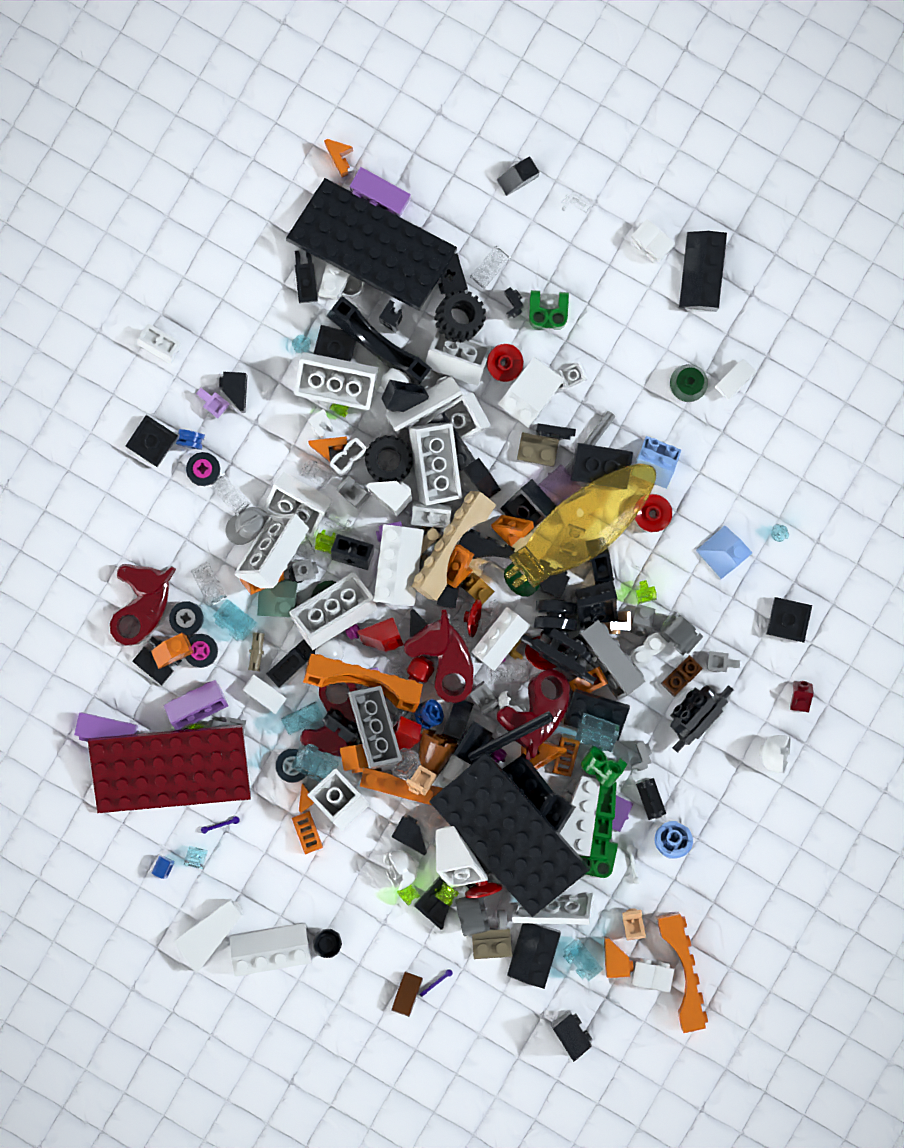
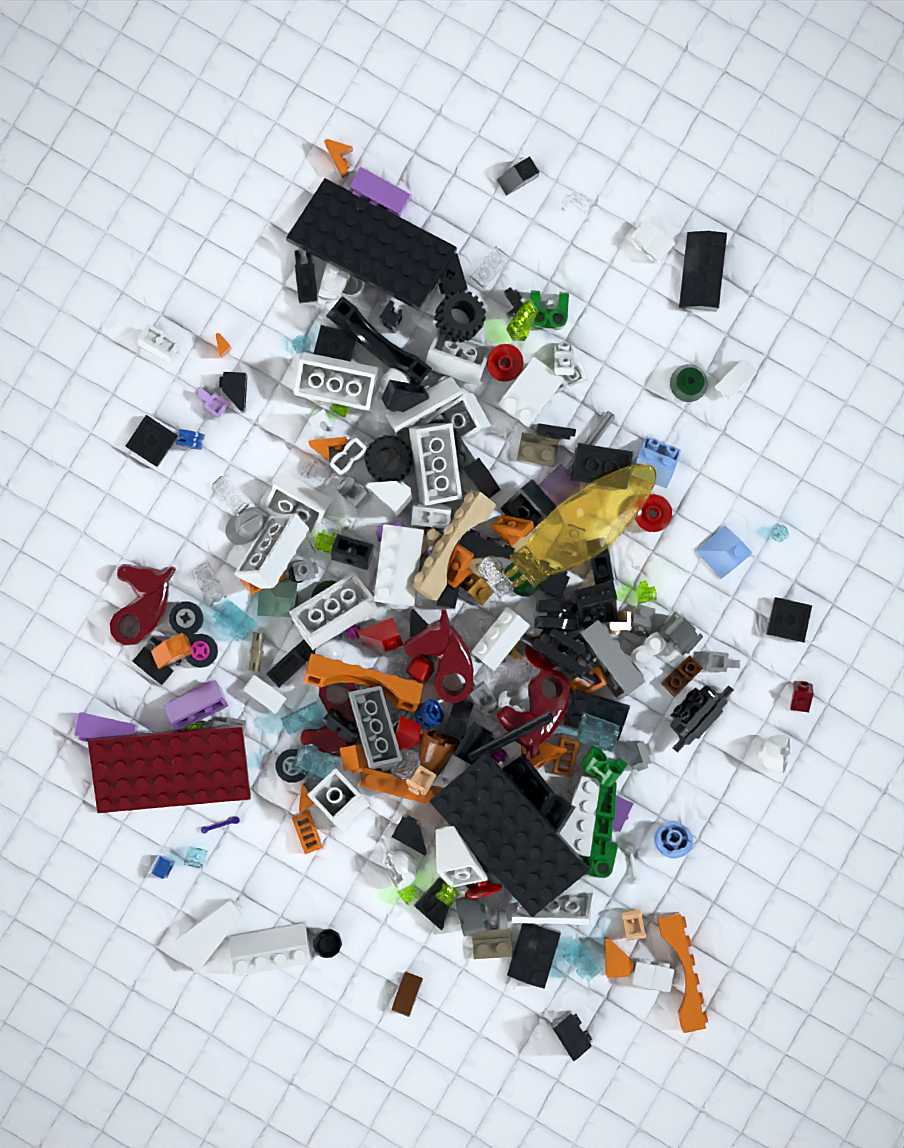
black wheel [186,452,221,487] -> none
dark purple hinge [419,969,453,997] -> none
red dish [464,599,482,638] -> none
black hinge [636,778,667,820] -> none
none -> orange slope [215,332,232,358]
none -> clear slope [476,556,515,598]
none -> clear neon green slope [506,299,538,341]
none -> white slope [554,342,574,375]

